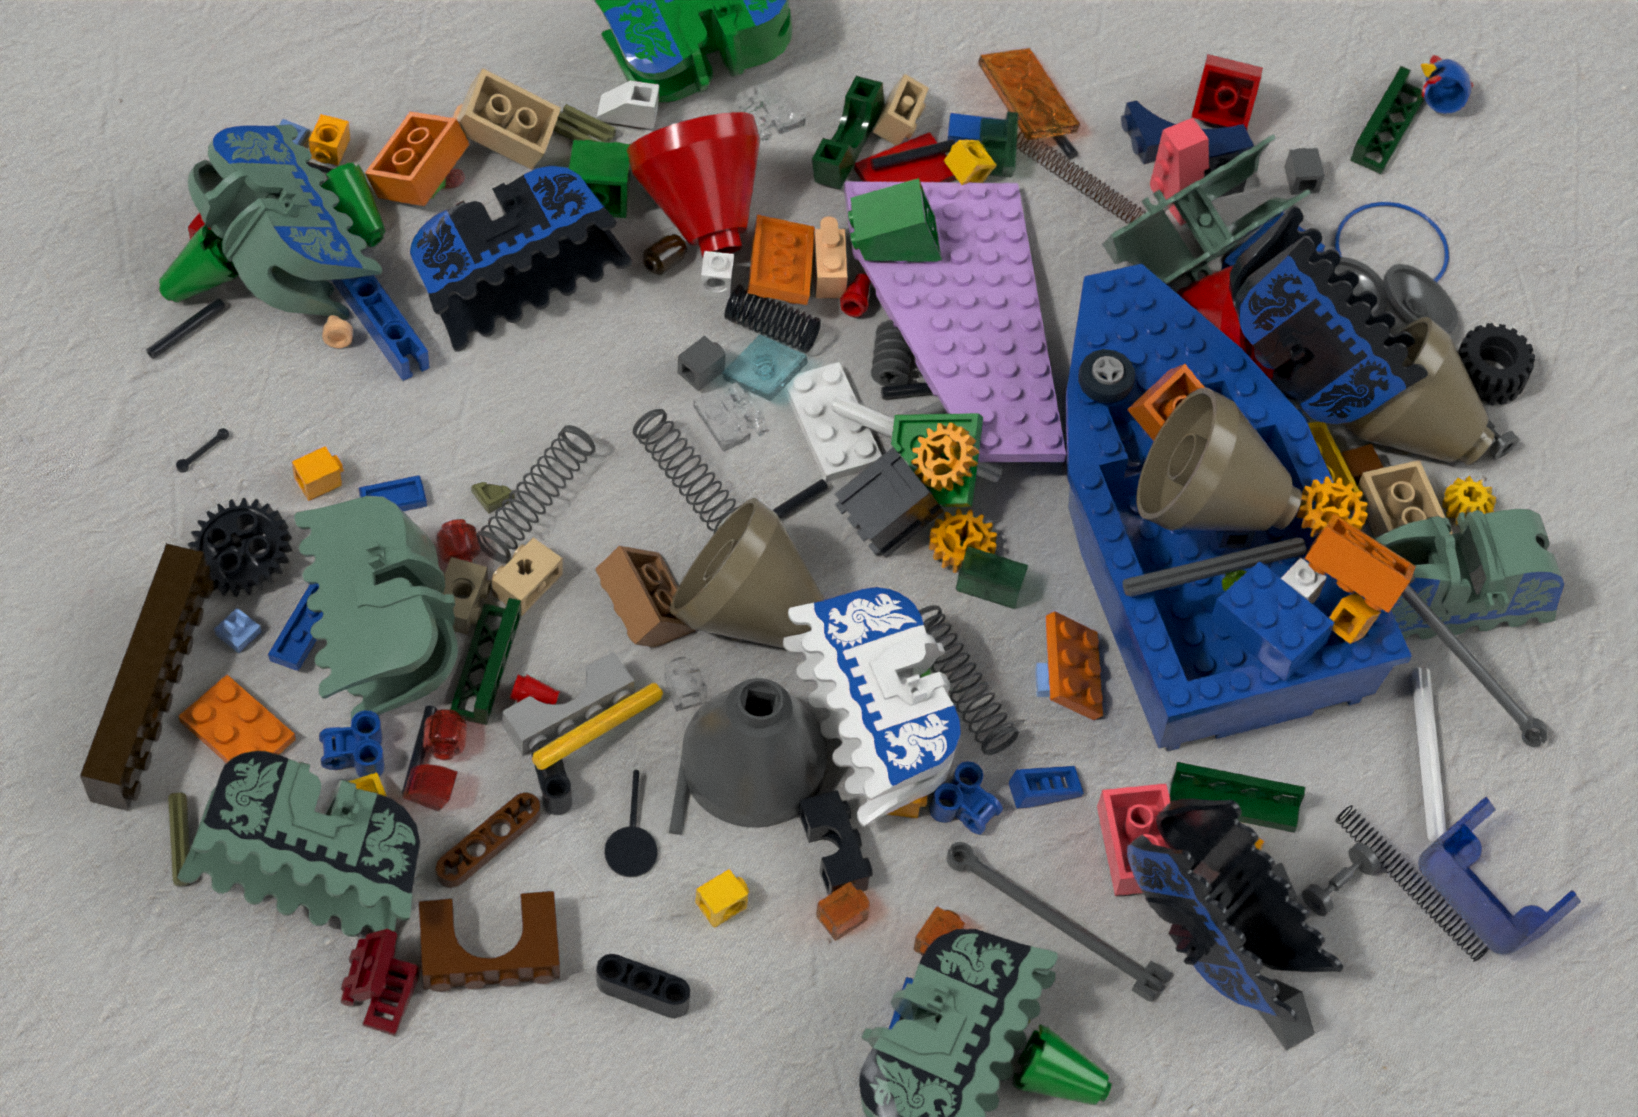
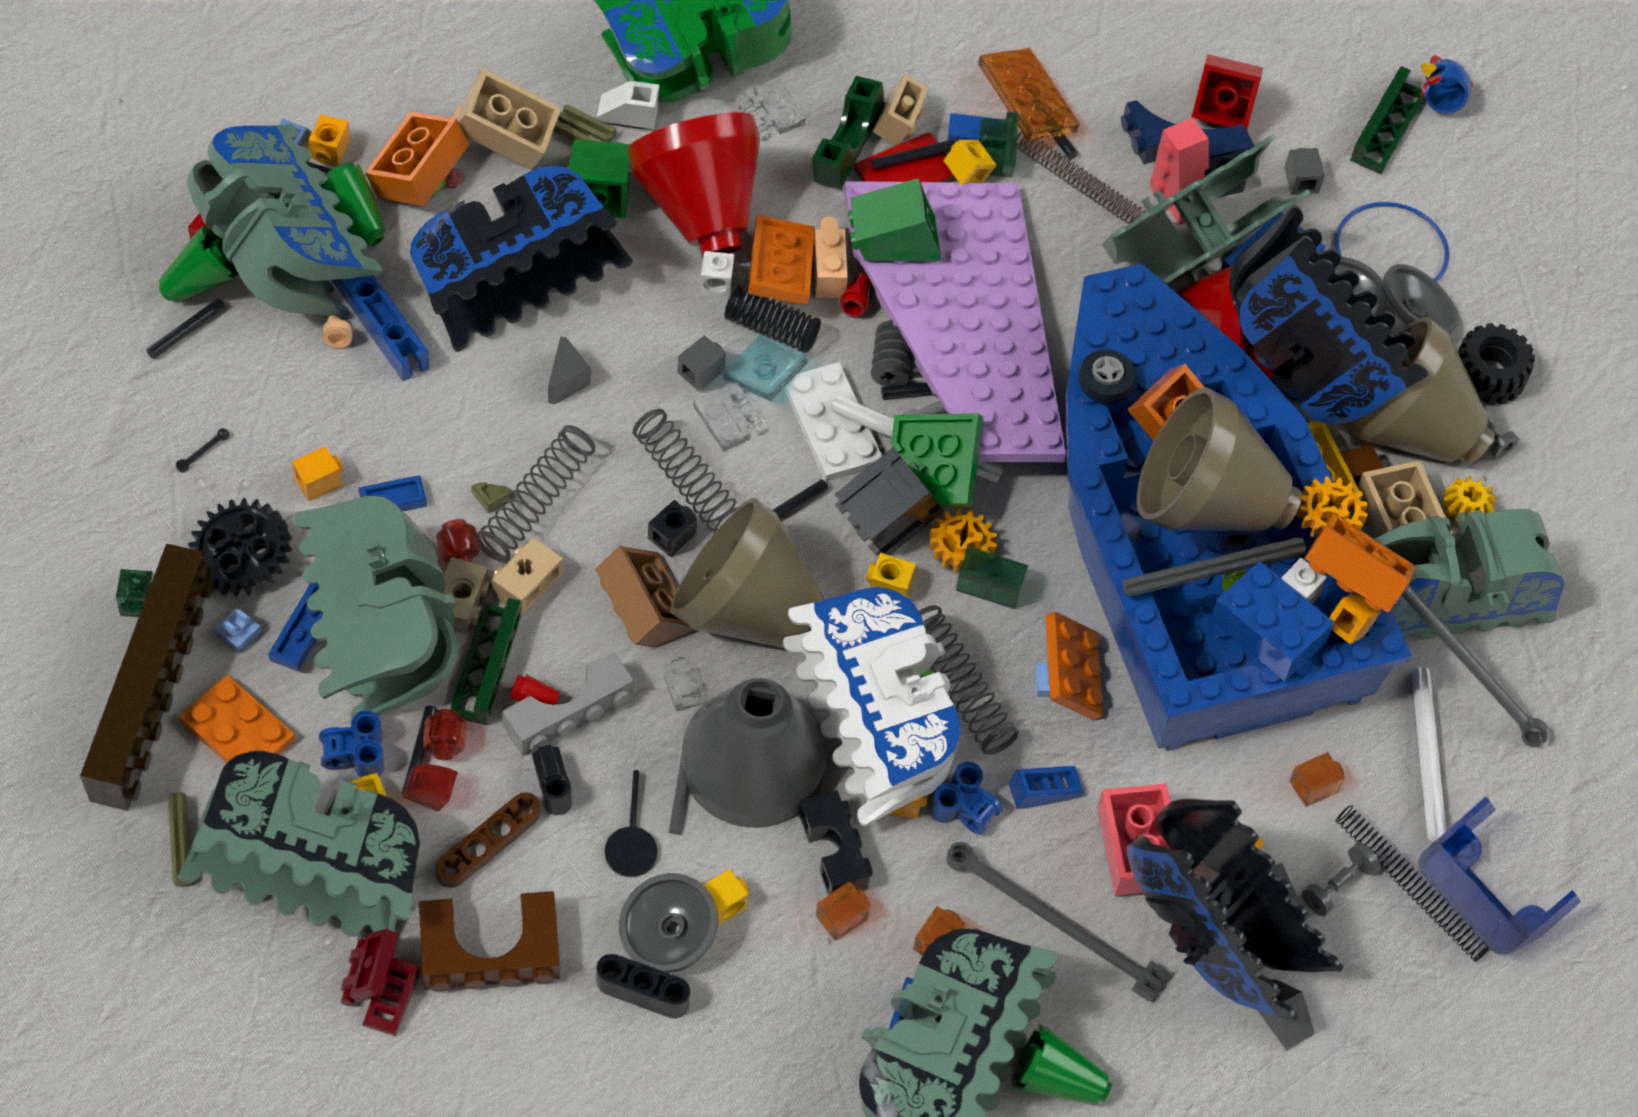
yellow axle [532,683,663,770] -> none
dark brown brick [643,234,687,275] -> none
light orange gear [911,422,979,491] -> none
dark green fence [1169,762,1306,833] -> none
none -> clear green brick [116,569,154,617]
none -> dark grey slope [548,336,591,404]
none -> dark grey dish [619,873,718,973]
none -> black brick [648,500,697,557]
none -> yellow brick [865,553,916,597]
none -> clear orange brick [1289,752,1345,807]

